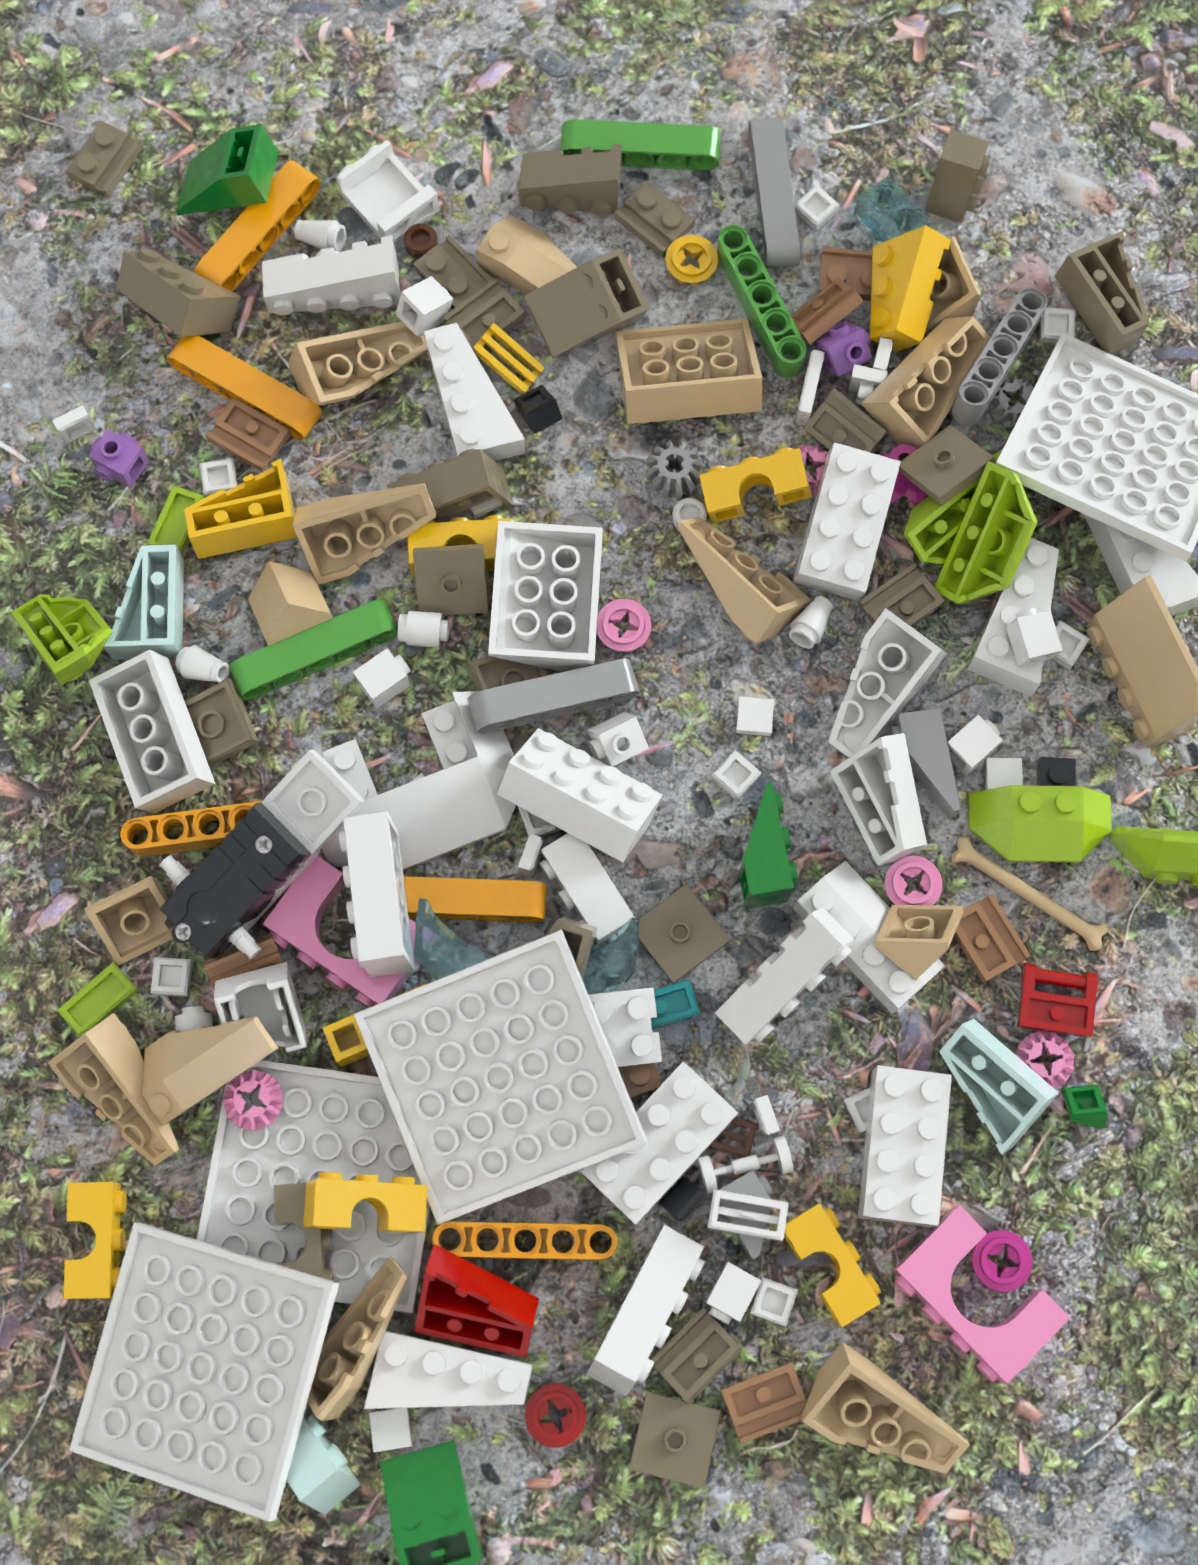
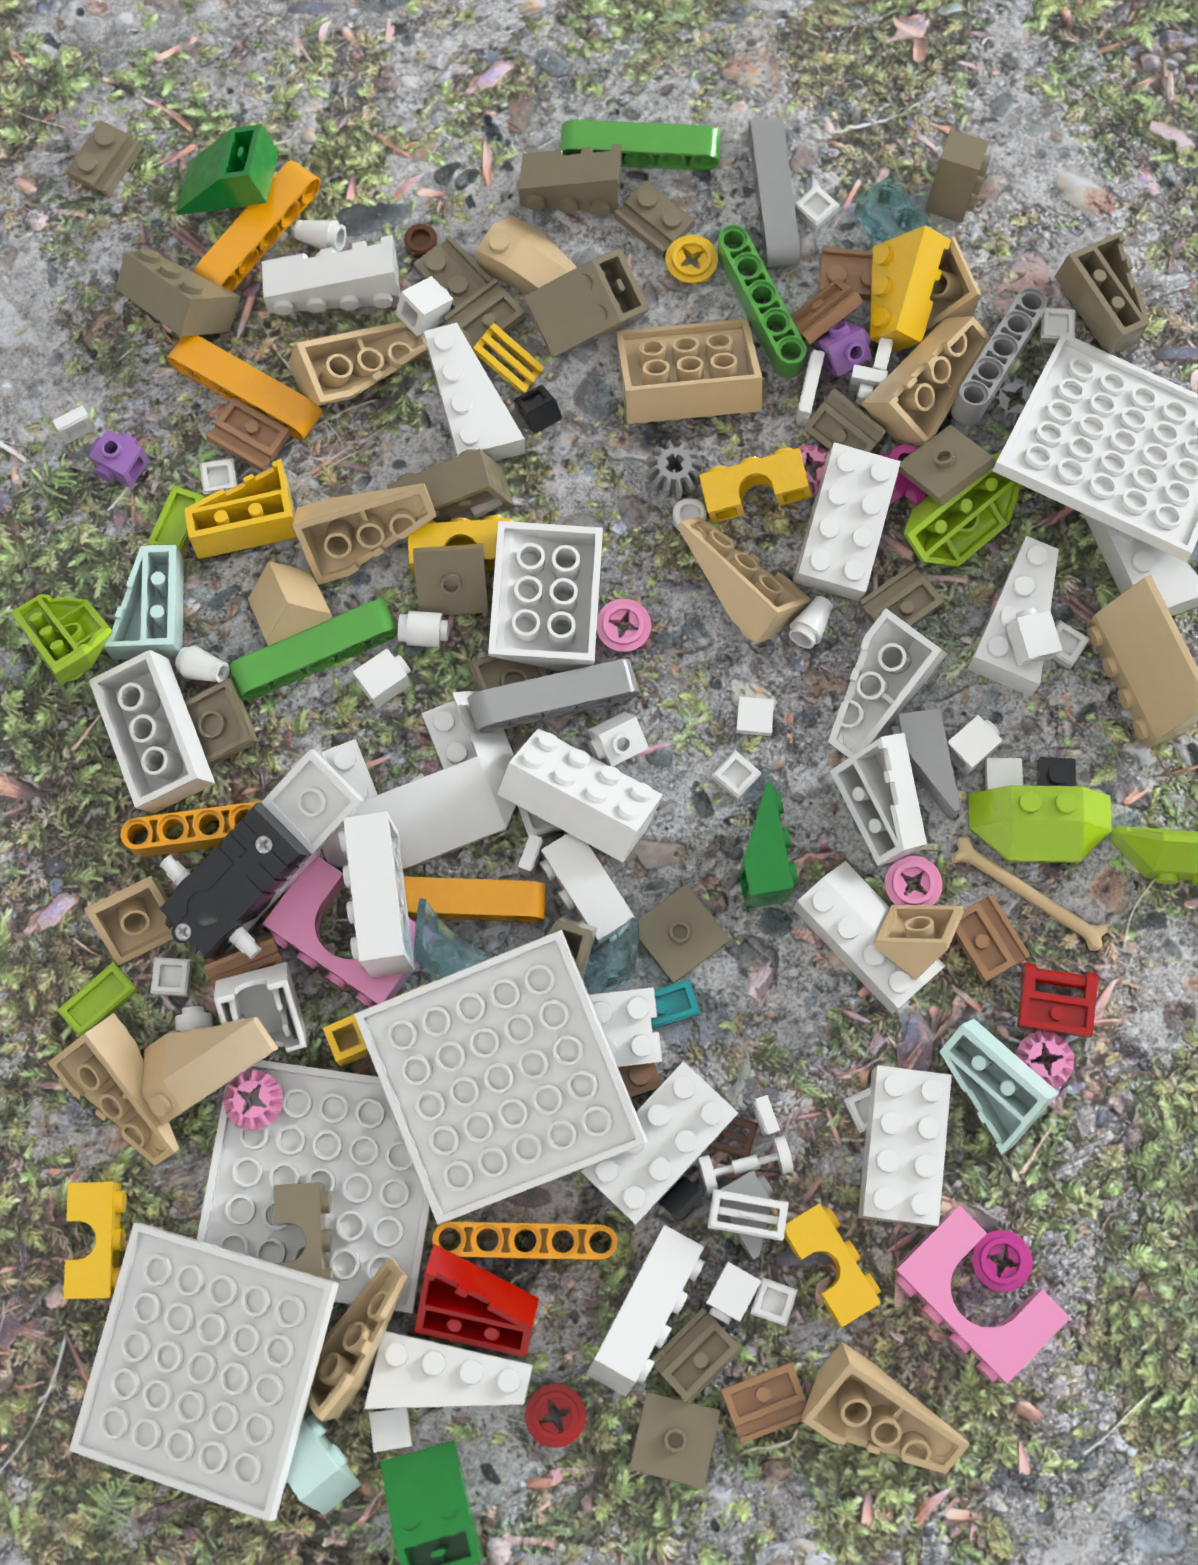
yellow arch [303,1172,427,1234] -> none
white panel [336,140,440,244] -> none
white wedge [715,908,854,1045] -> none
lime wedge [934,461,1037,604] -> none
green slope [1062,1084,1108,1129] -> none

